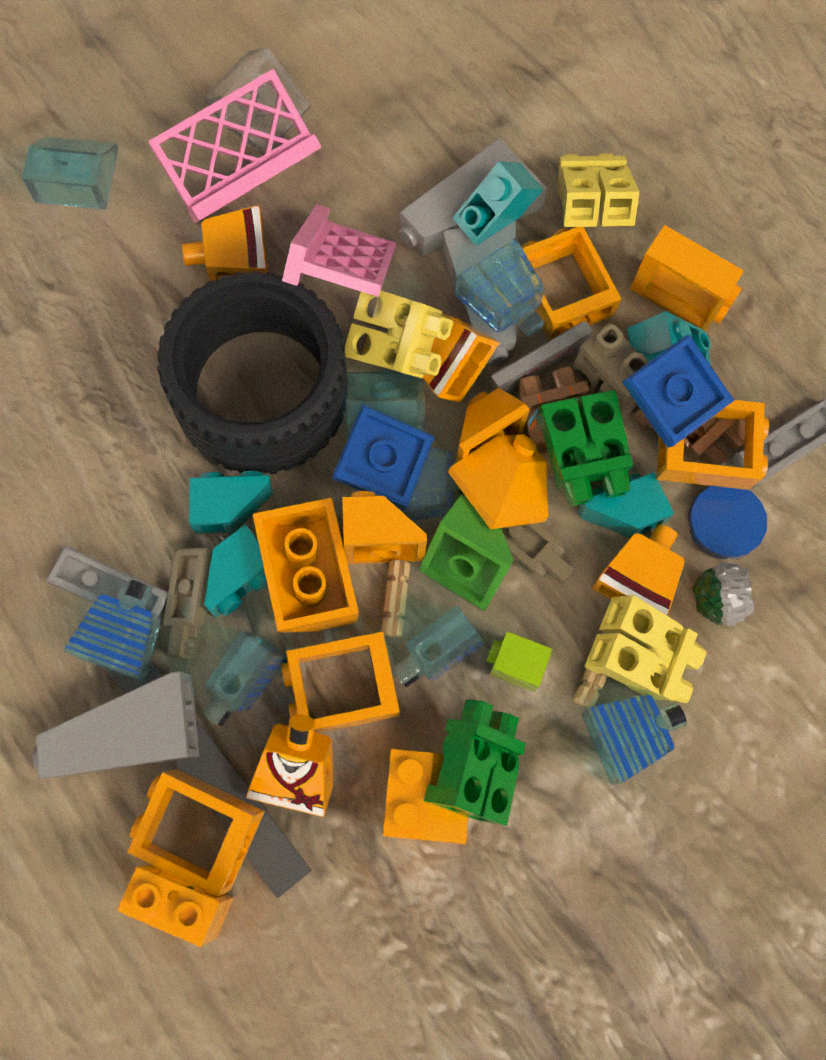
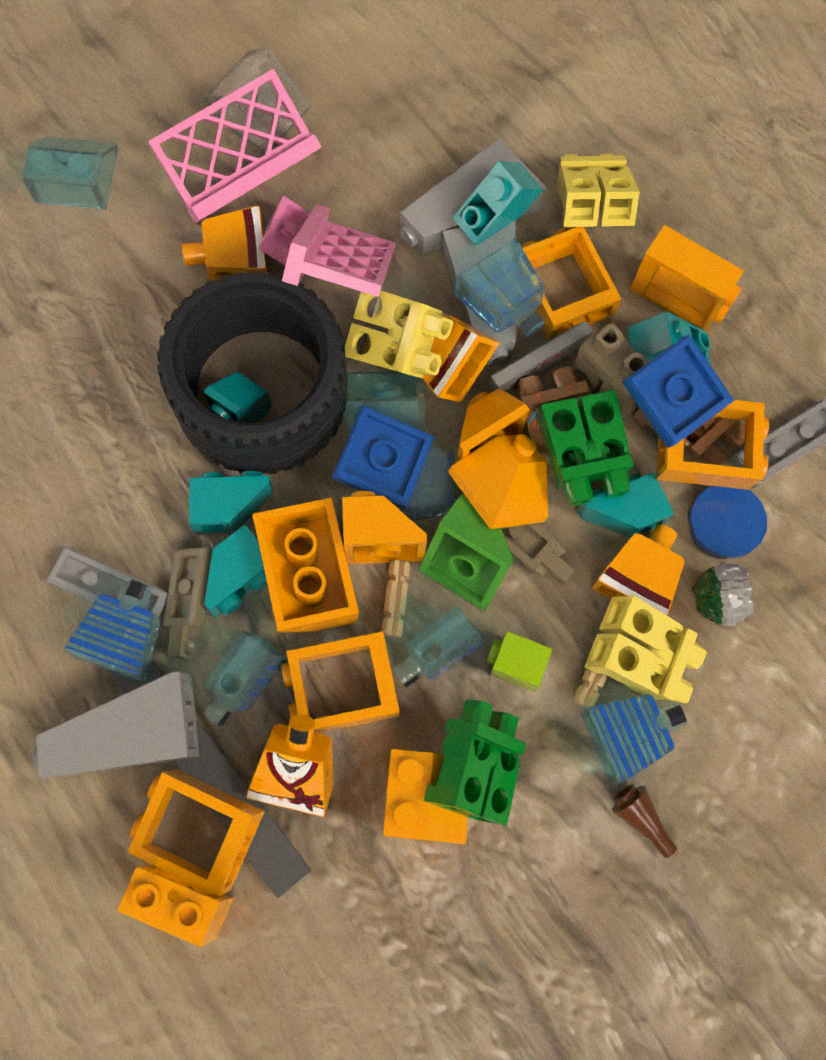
none -> teal slope [204,372,272,423]
none -> bright pink plate [258,195,310,266]
none -> reddish brown cone [612,784,677,858]

